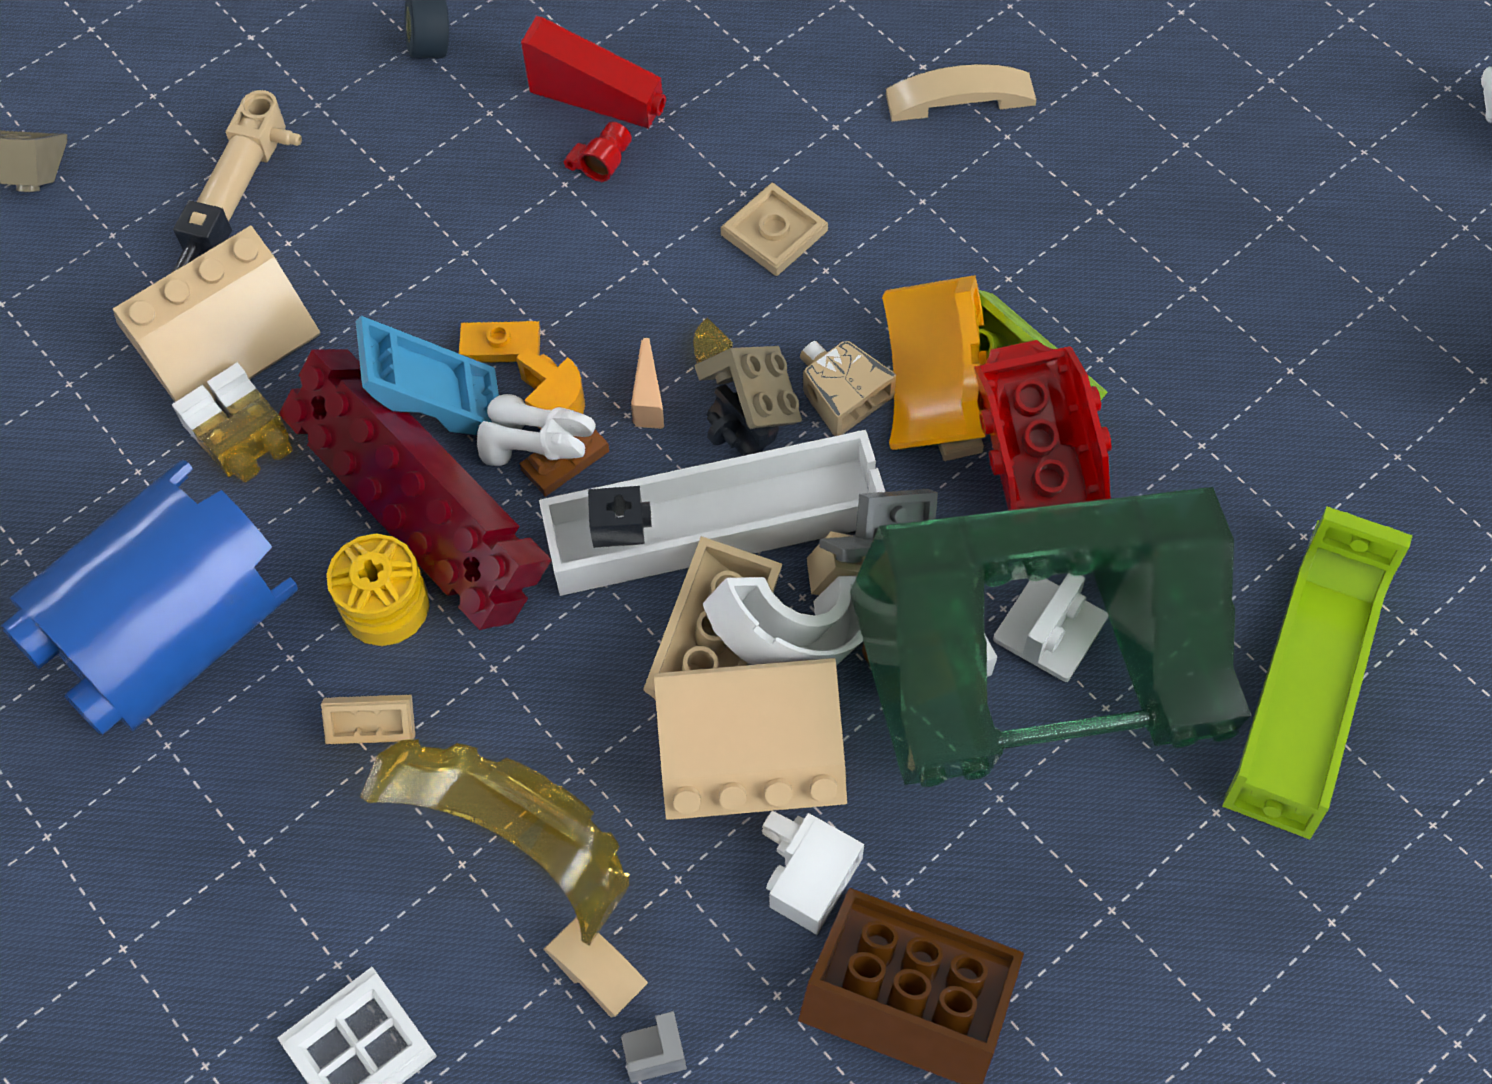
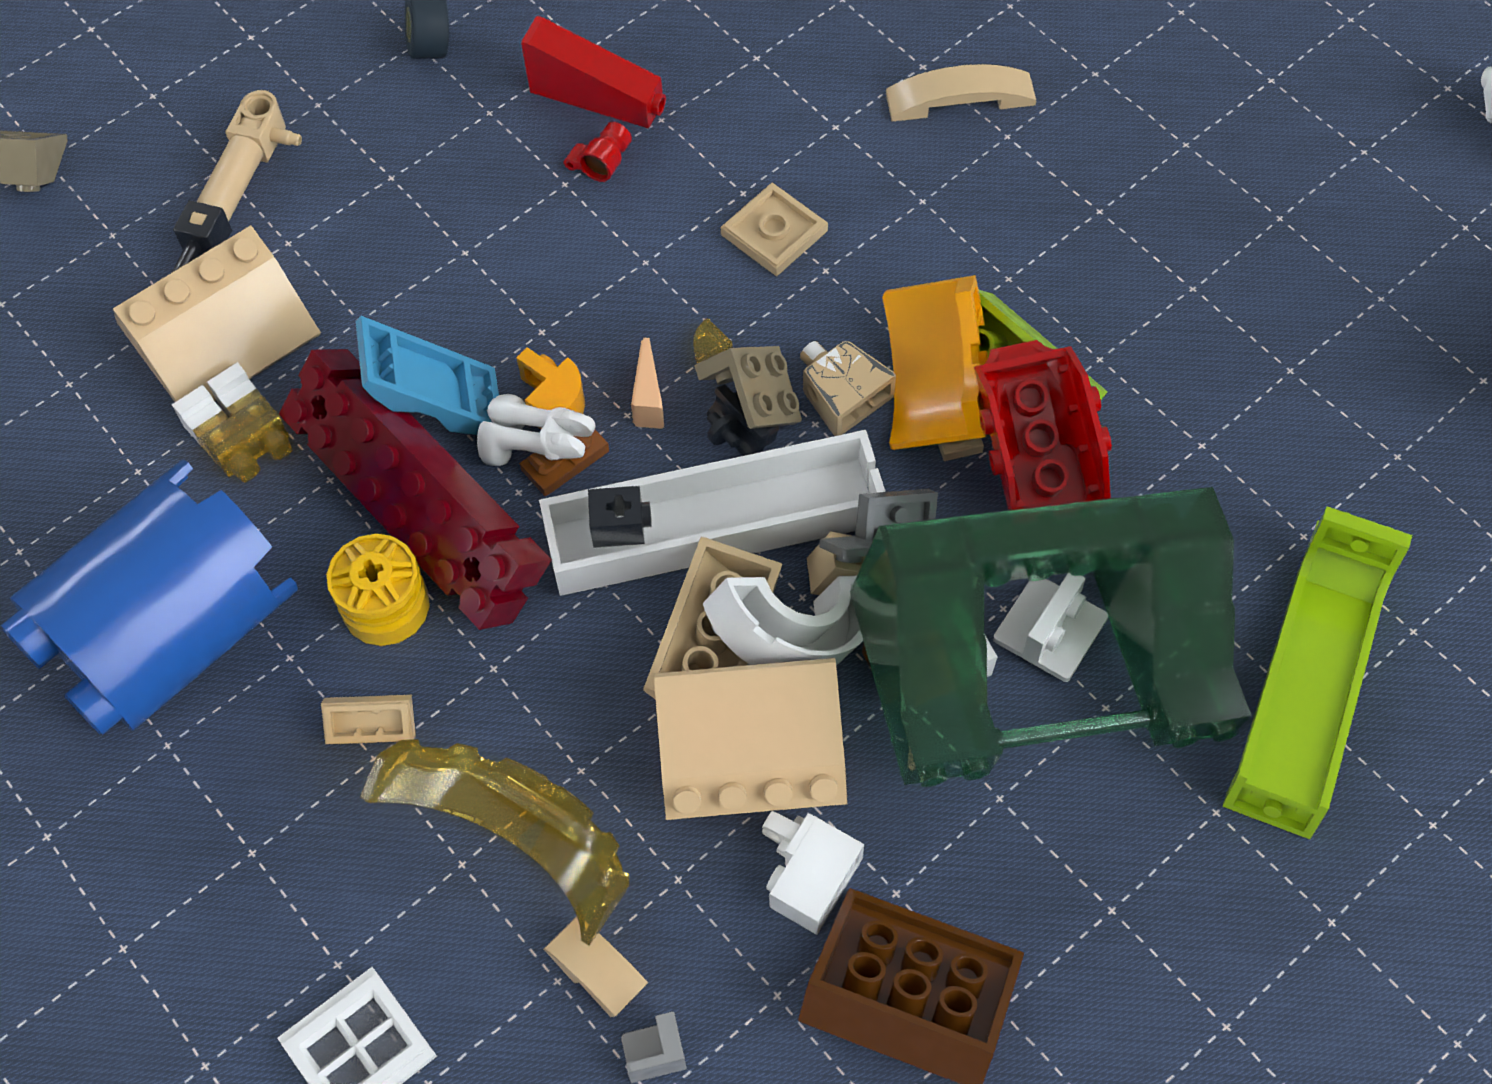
light orange plate [459,321,541,363] -> none

